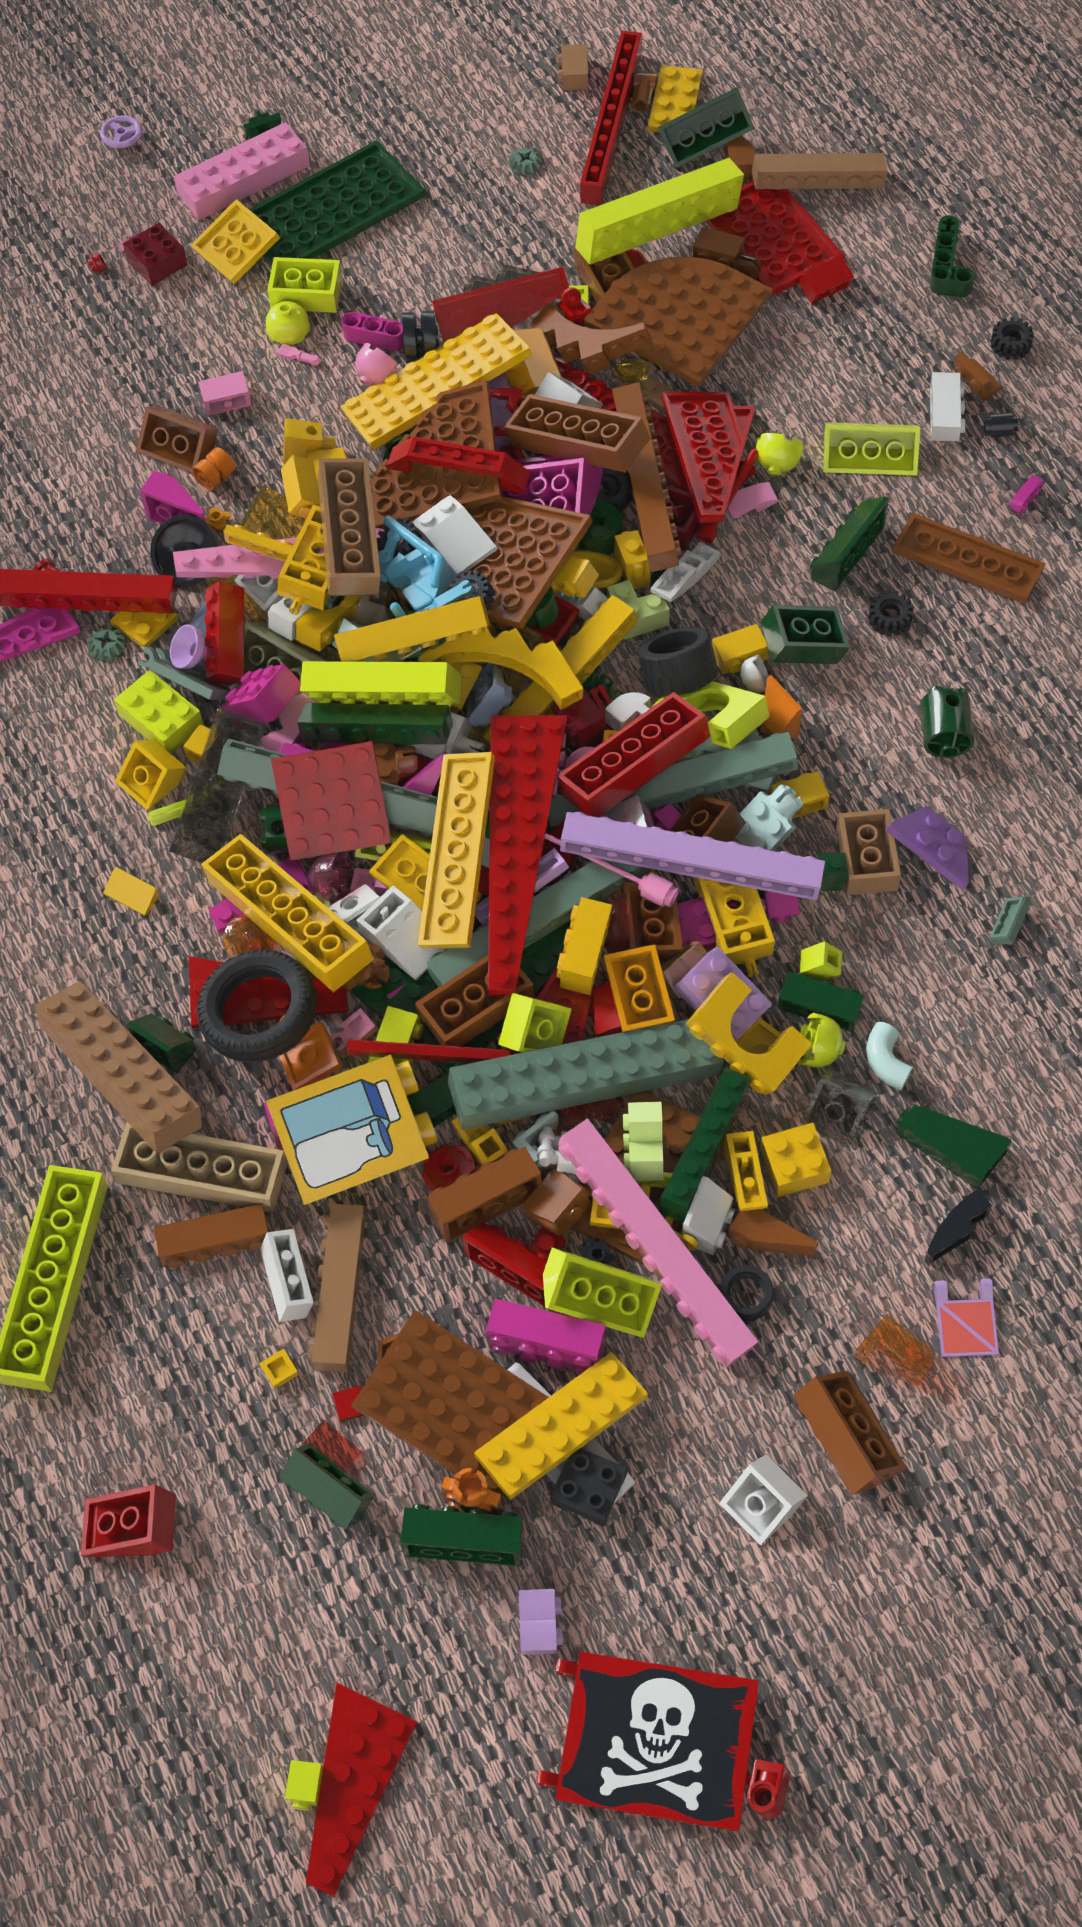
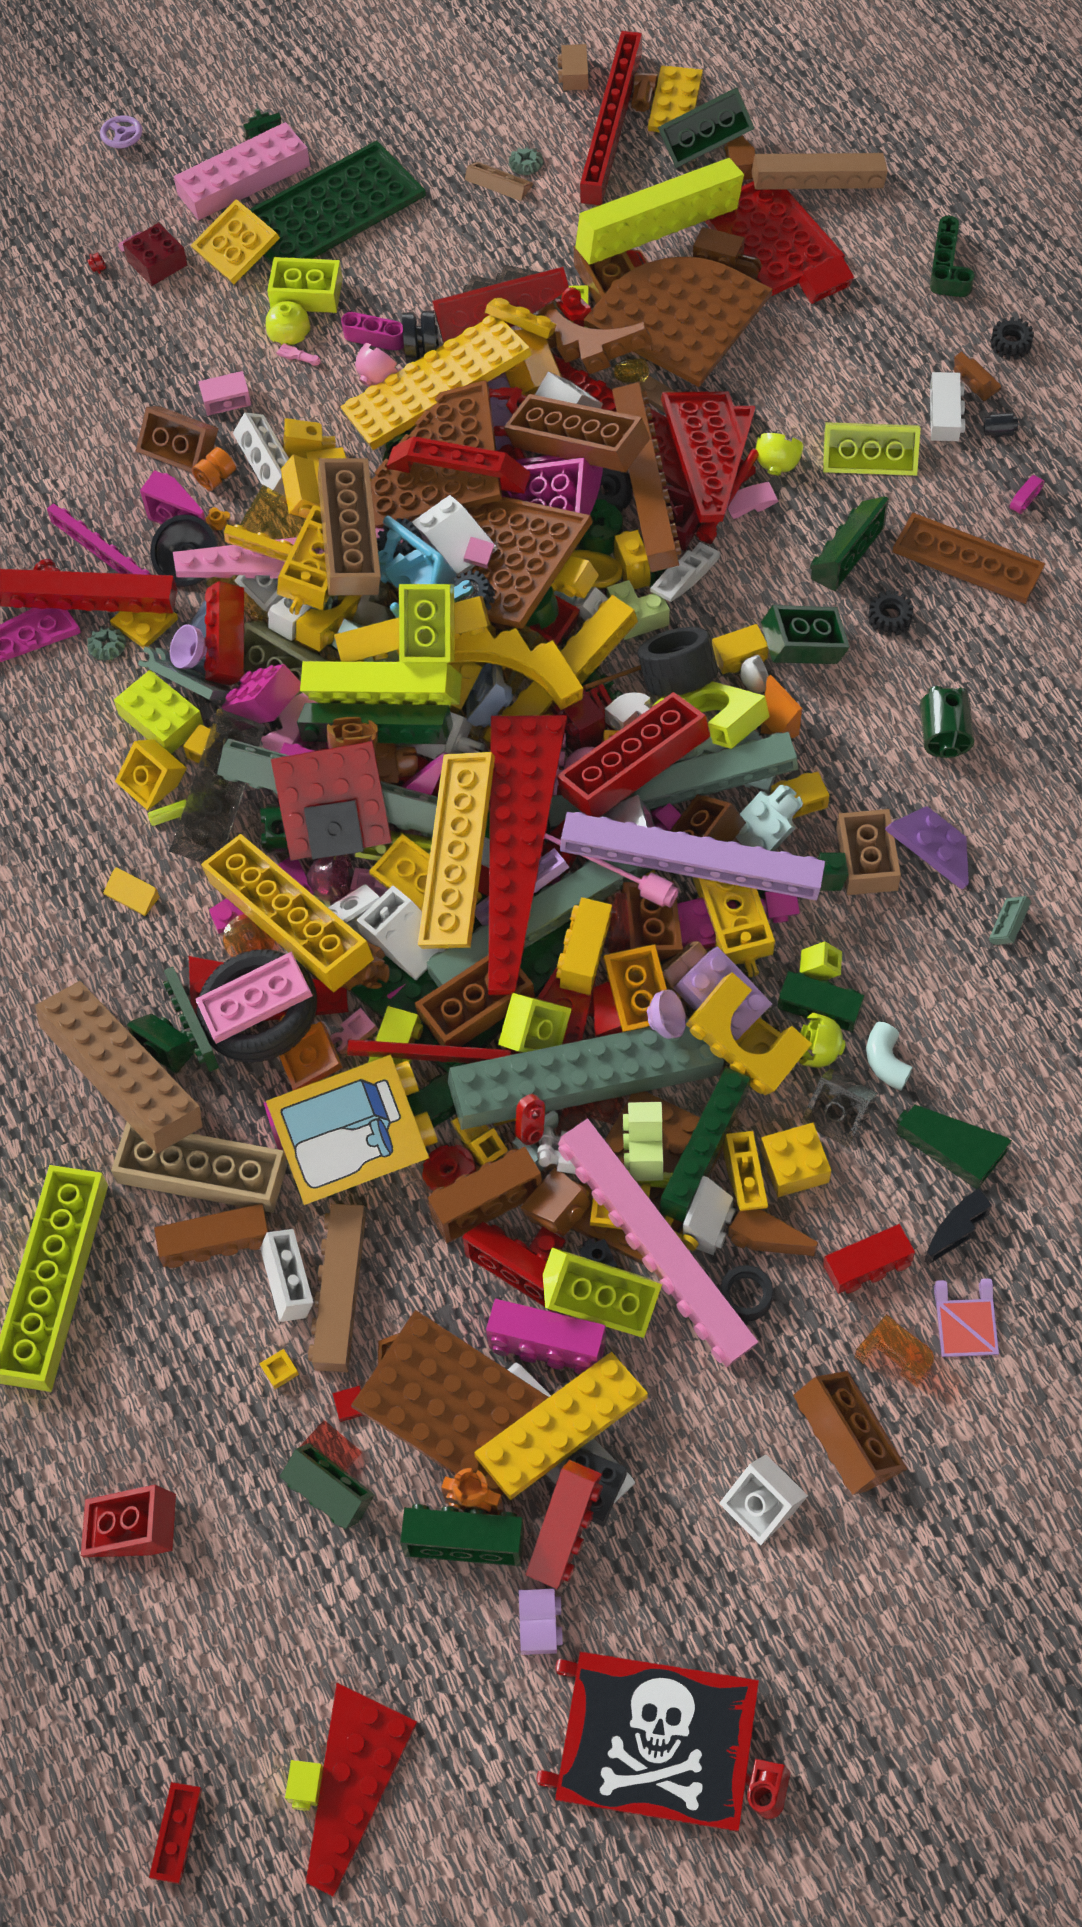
none -> dark pink plate [47,503,151,575]
none -> red plate [149,1782,202,1885]
none -> dark green plate [163,967,219,1072]
none -> bright pink tile [196,952,313,1044]
none -> white brick [233,412,289,499]
none -> black plate [304,800,364,859]
none -> dark orange cylinder [327,717,378,748]
none -> neon yellow brick [399,584,455,662]
none -> bright pink tile [463,537,494,569]
none -> medium nougat slope [465,162,533,201]
none -> yellow plate [485,298,557,339]
none -> red plate [515,1094,545,1145]
none -> red brick [525,1460,603,1589]
none -> dark orange axle [583,665,642,690]
none -> lavender piece [647,990,686,1039]
none -> red brick [823,1224,915,1294]

